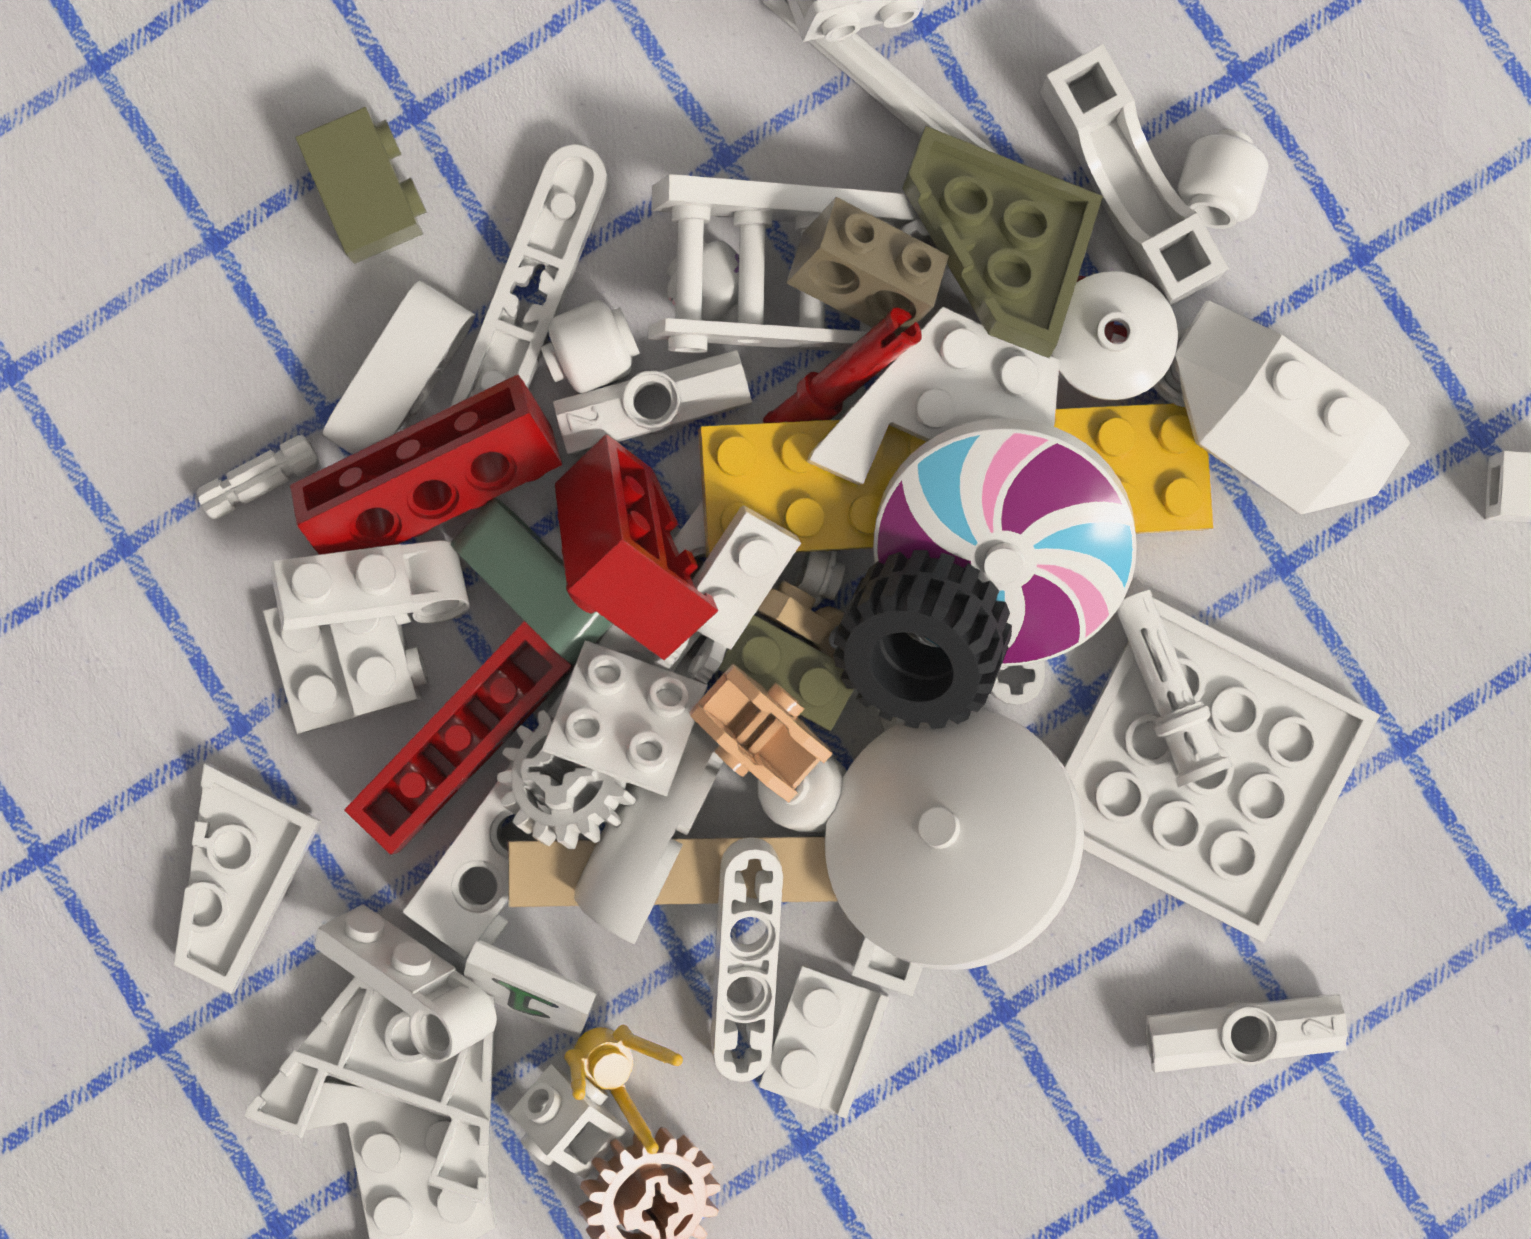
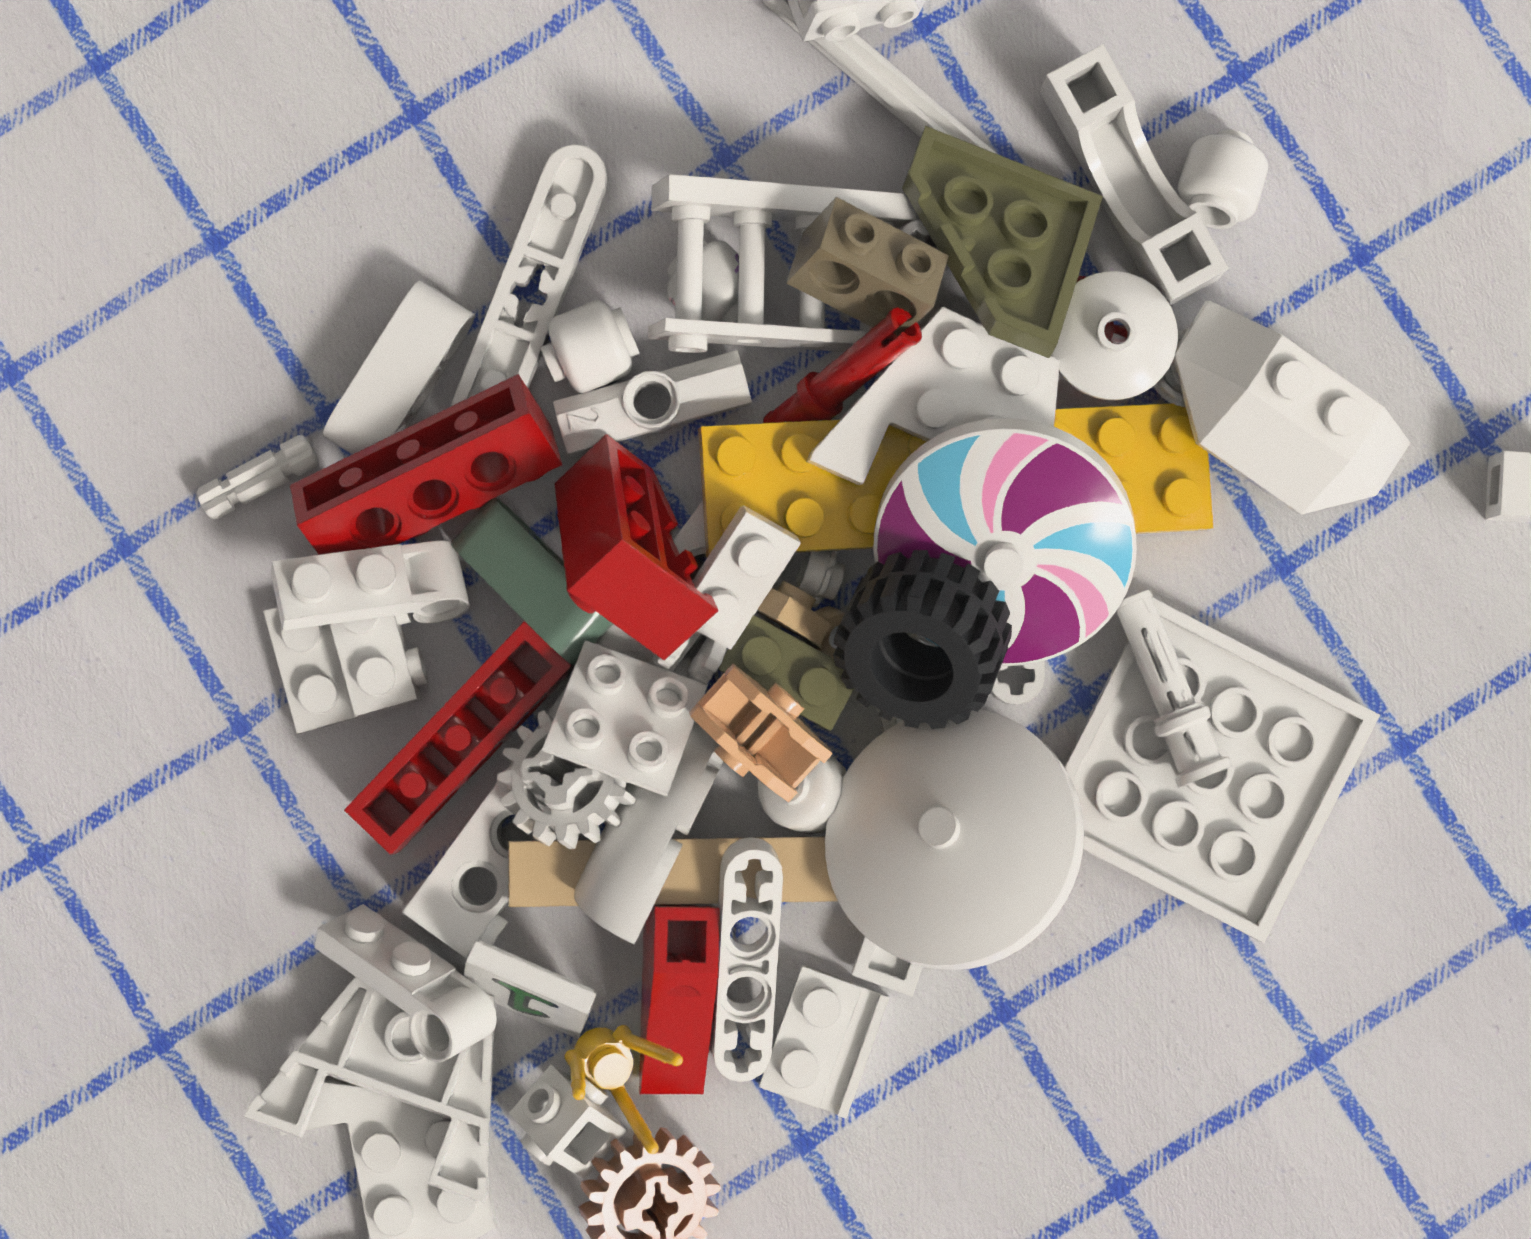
white wing [174,763,322,994] -> none
olive brick [295,107,427,264] -> none
white piece [1145,994,1348,1072] -> none
none -> red slope [639,904,720,1095]

